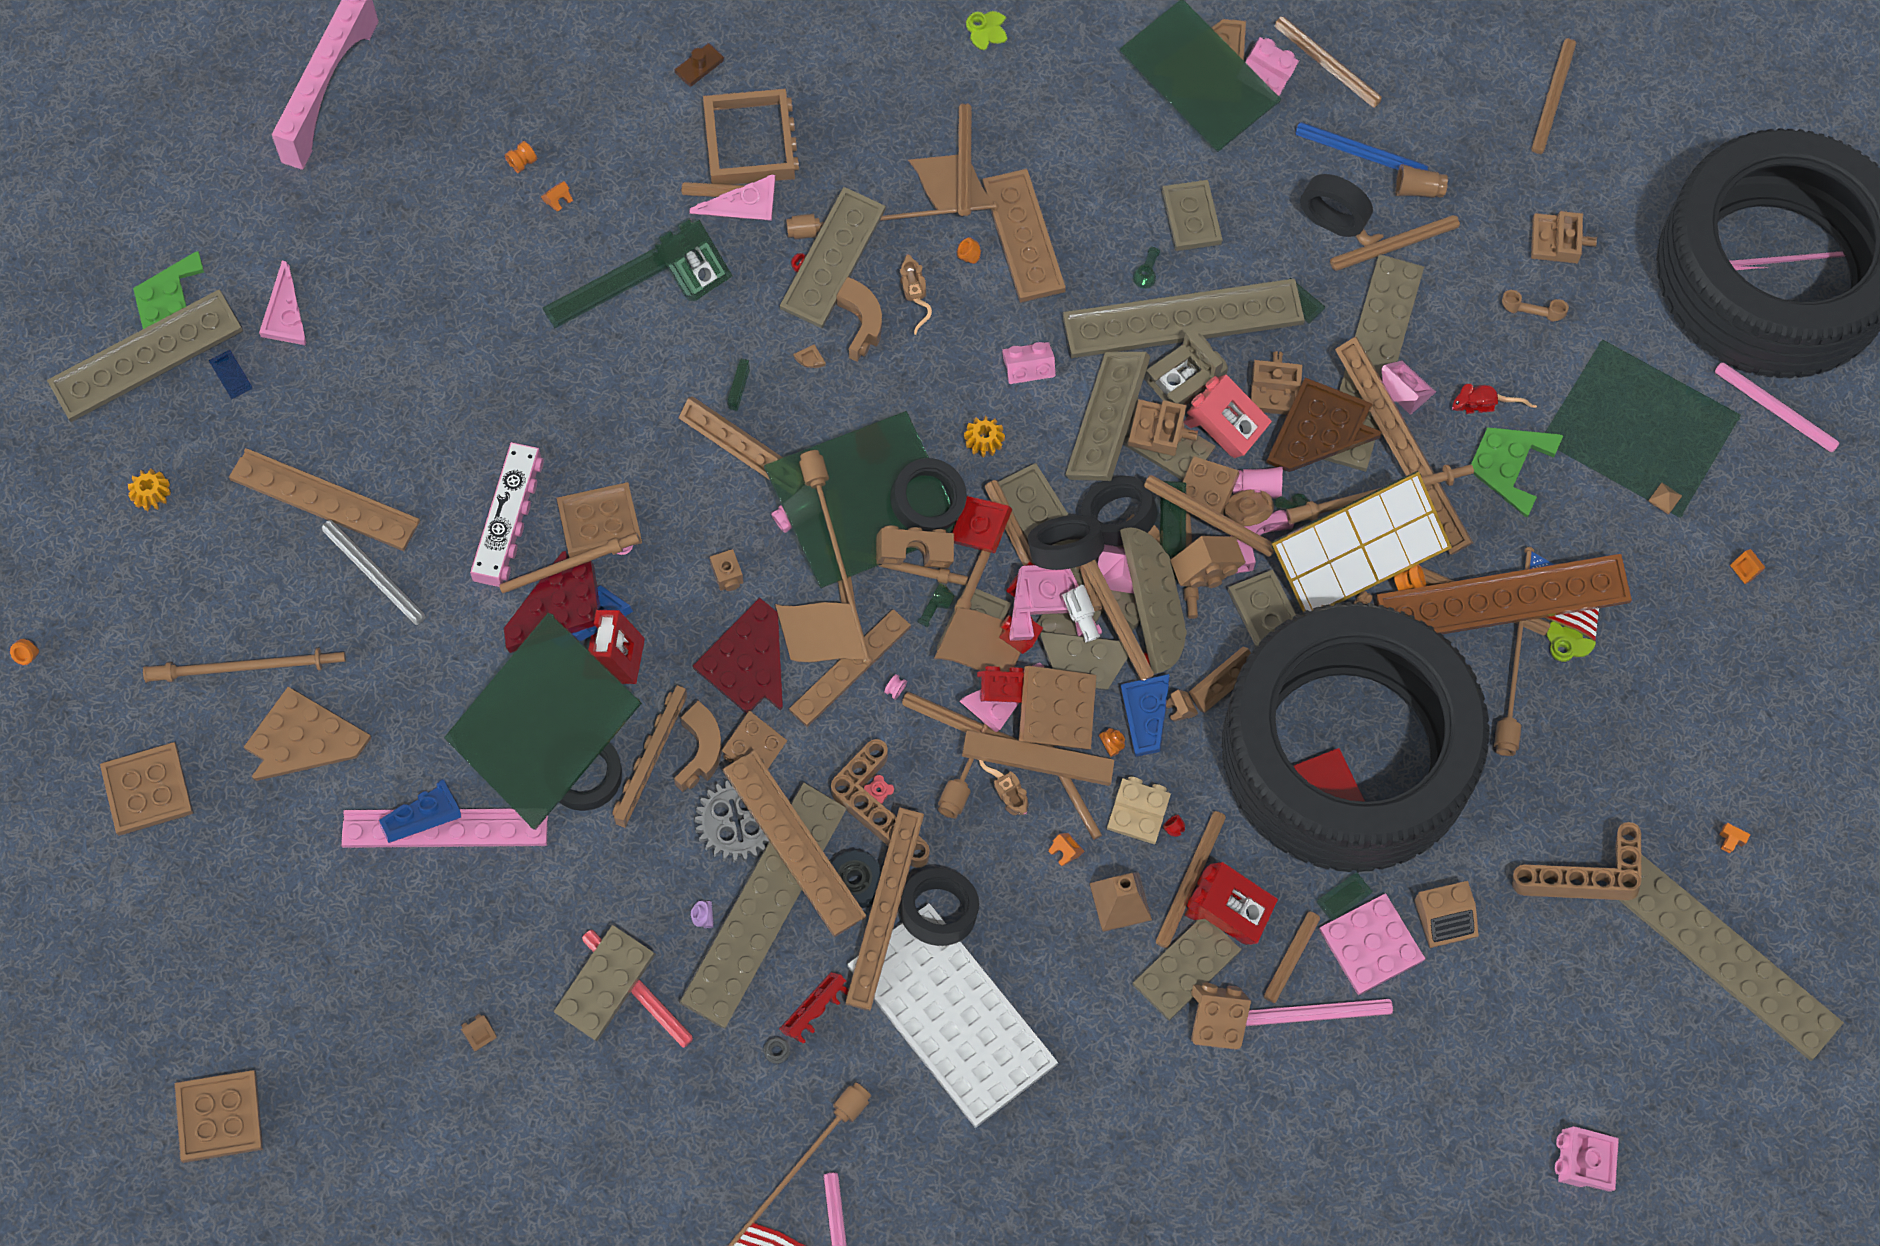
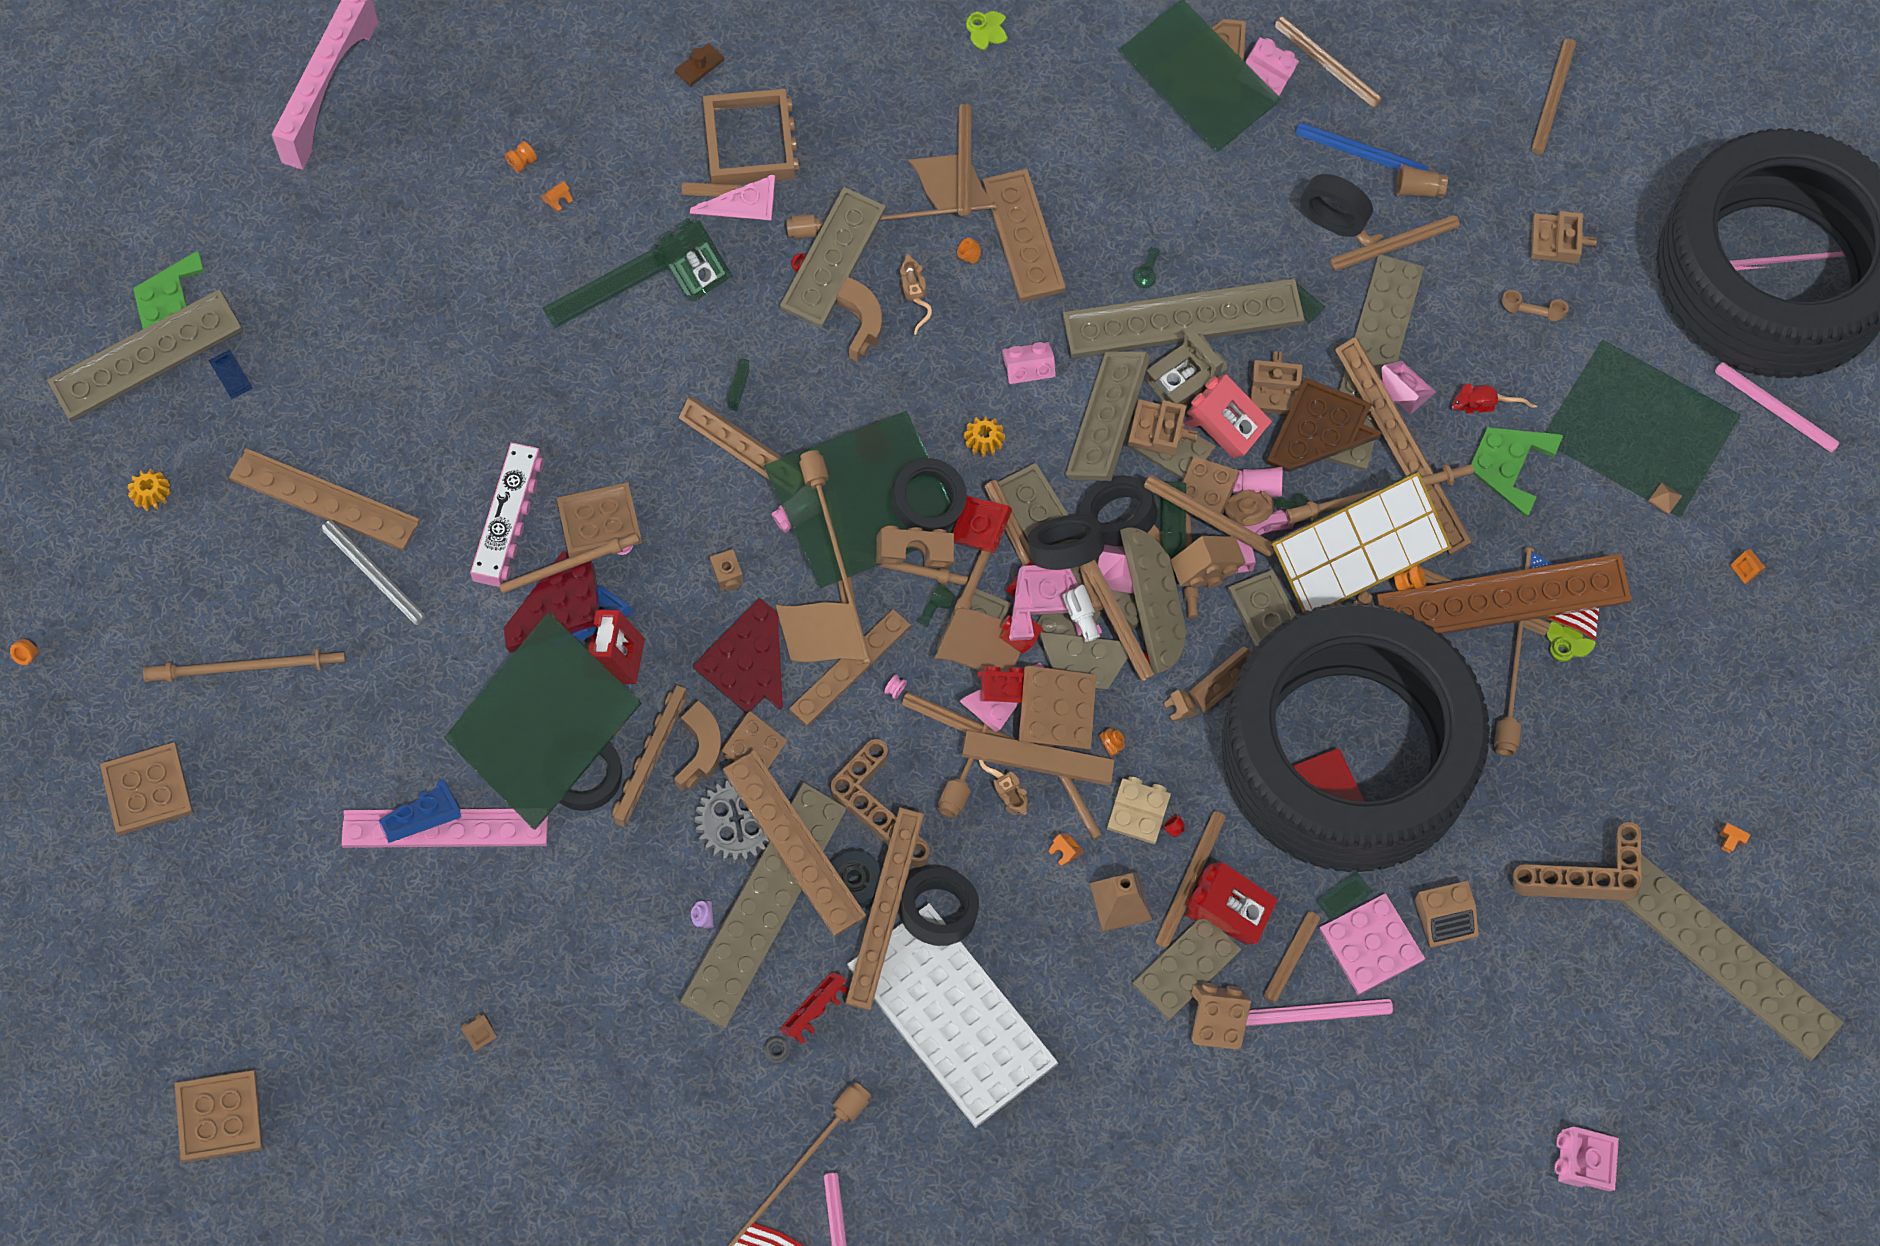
medium nougat wing [244,687,371,781] -> none
bright pink wing [259,261,306,345] -> none
dark tan plate [554,925,656,1041] -> none
coral axle [582,930,693,1047] -> none
medium nougat tile [793,344,826,368] -> none
coral plate [864,775,894,804] -> none
blue wing [1121,674,1170,757] -> none
dark tan plate [1162,180,1222,251] -> none

